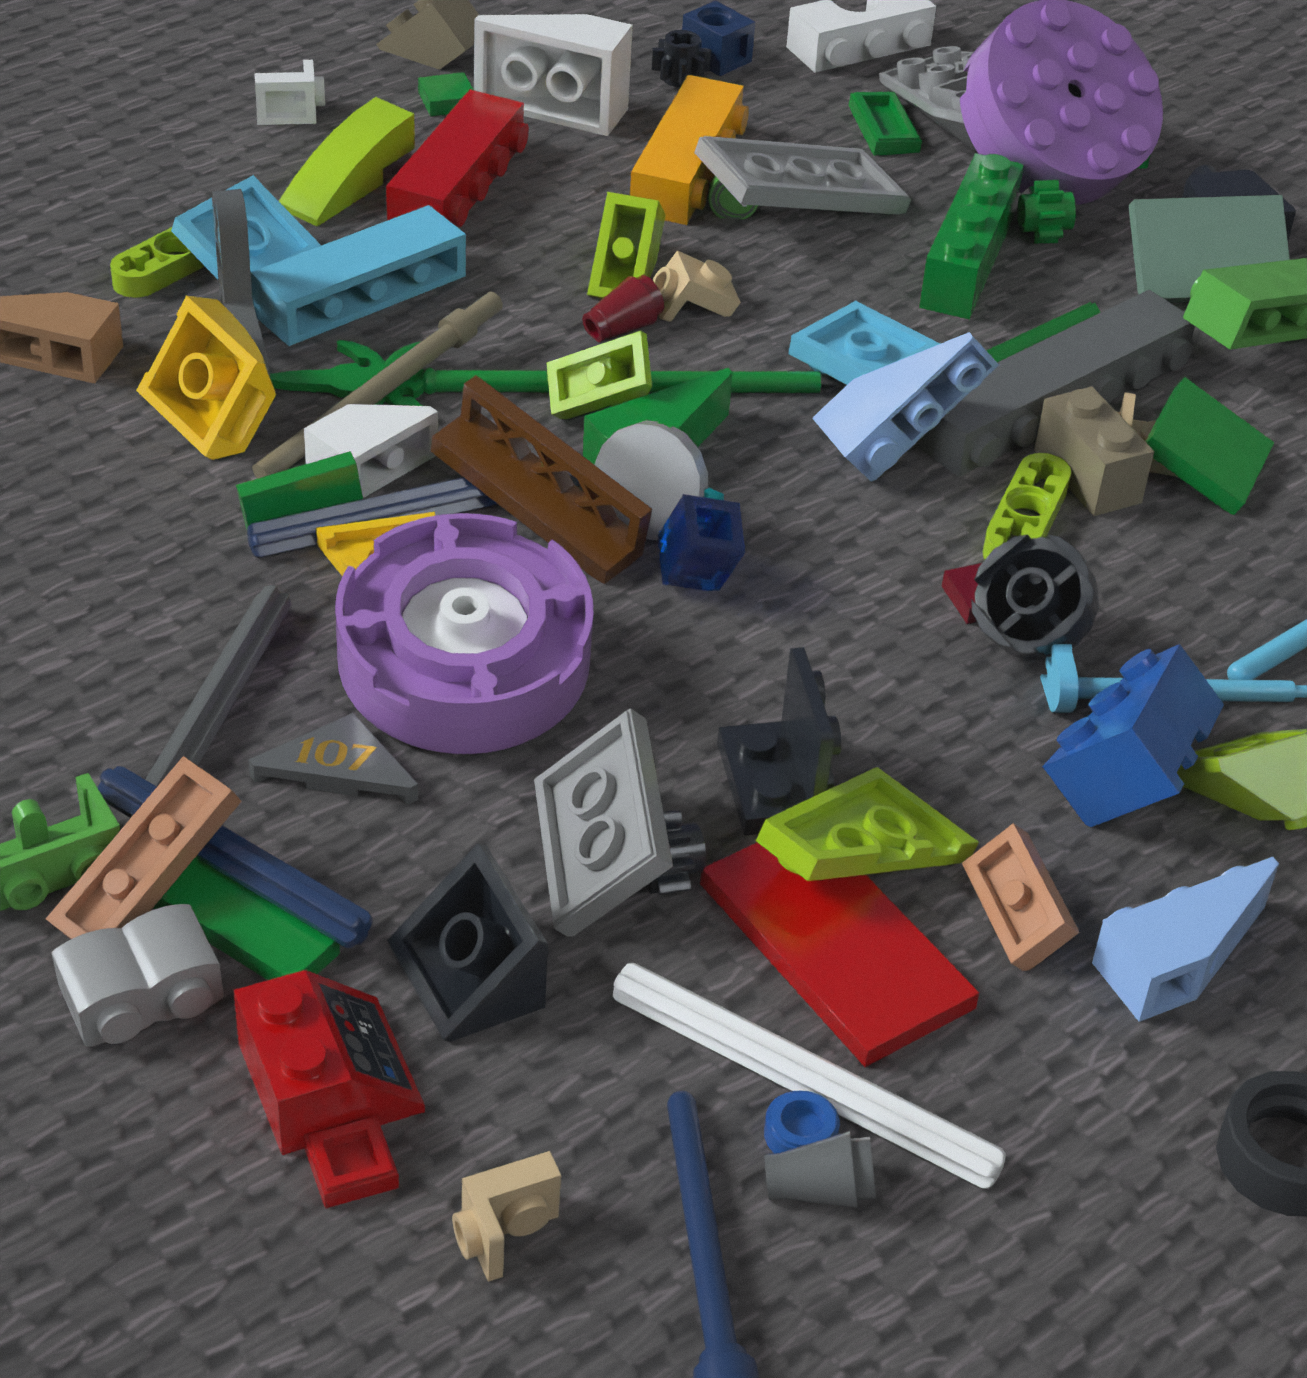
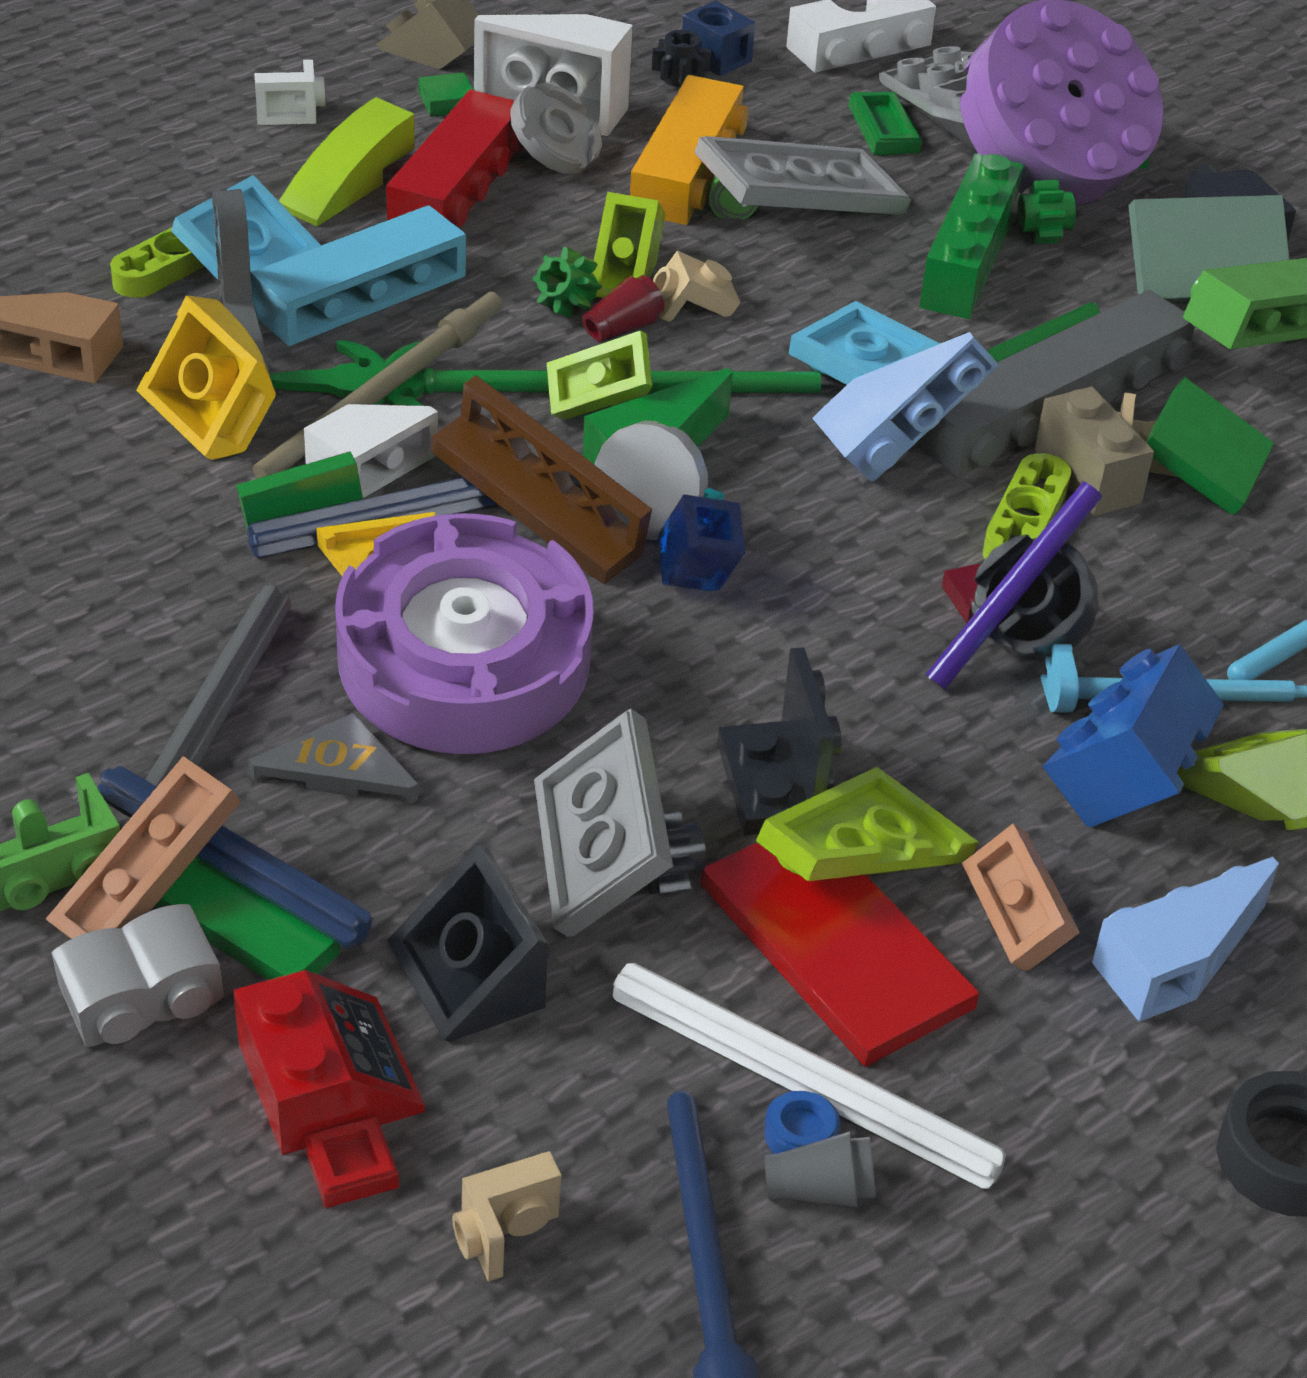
none -> light grey tile [510,83,602,174]
none -> green gear [533,247,602,318]
none -> dark purple bar [925,481,1103,690]

